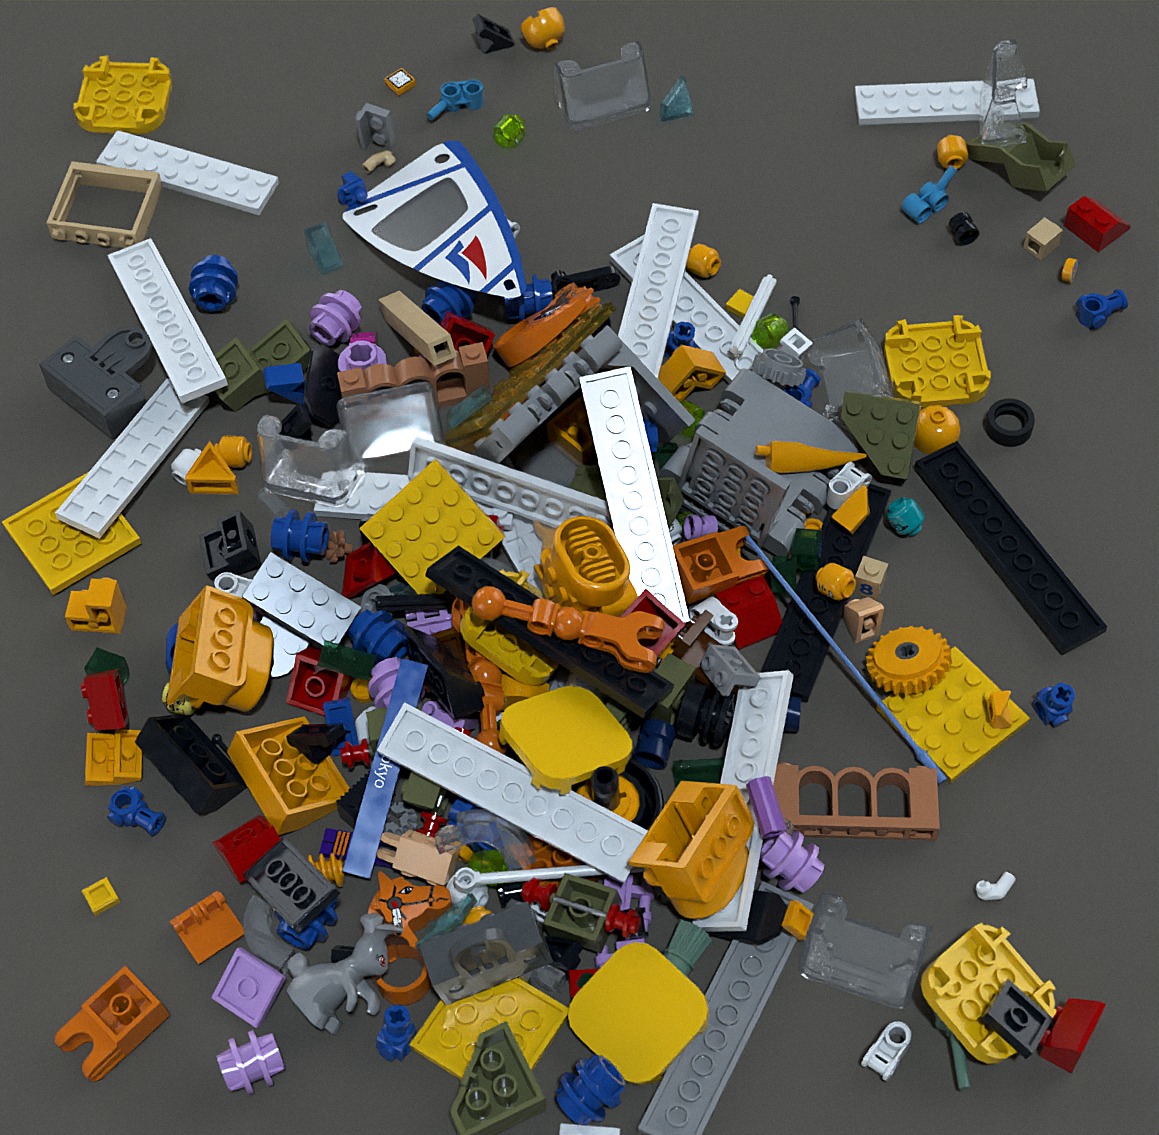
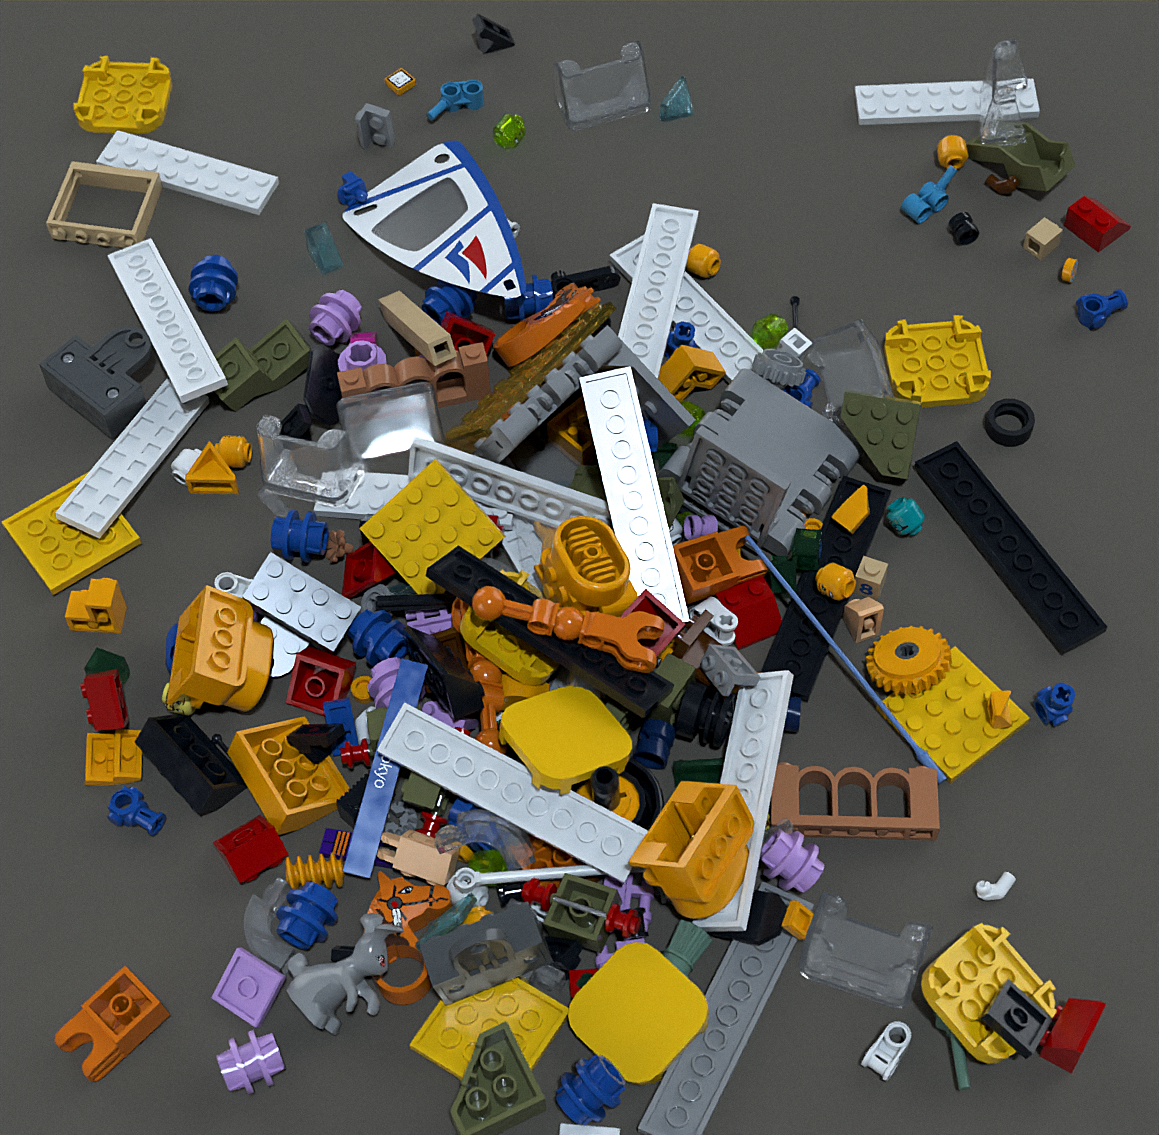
yellow tile [81,877,120,916] -> none
orange hinge [169,890,247,965] -> none
black brick [199,510,261,580] -> none
black tile [242,837,341,934] -> none
blue slope [263,363,305,405] -> none
clear green hinge [317,640,376,681] -> none
tan arm [361,150,396,174] -> none
blue connector [377,1005,417,1061] -> none
clear light blue tile [447,384,493,429] -> none
light orange cylinder [520,8,565,50] -> none
yellow tile [726,289,754,319] -> none
white axle [729,275,777,356] -> none
medium lavender axle [746,776,787,839] -> none
light orange piece [755,441,867,473] -> none
white piece [827,462,872,509] -> none
light orange cylinder [915,405,961,455] -> none
none -> reddish brown arm [985,174,1020,195]

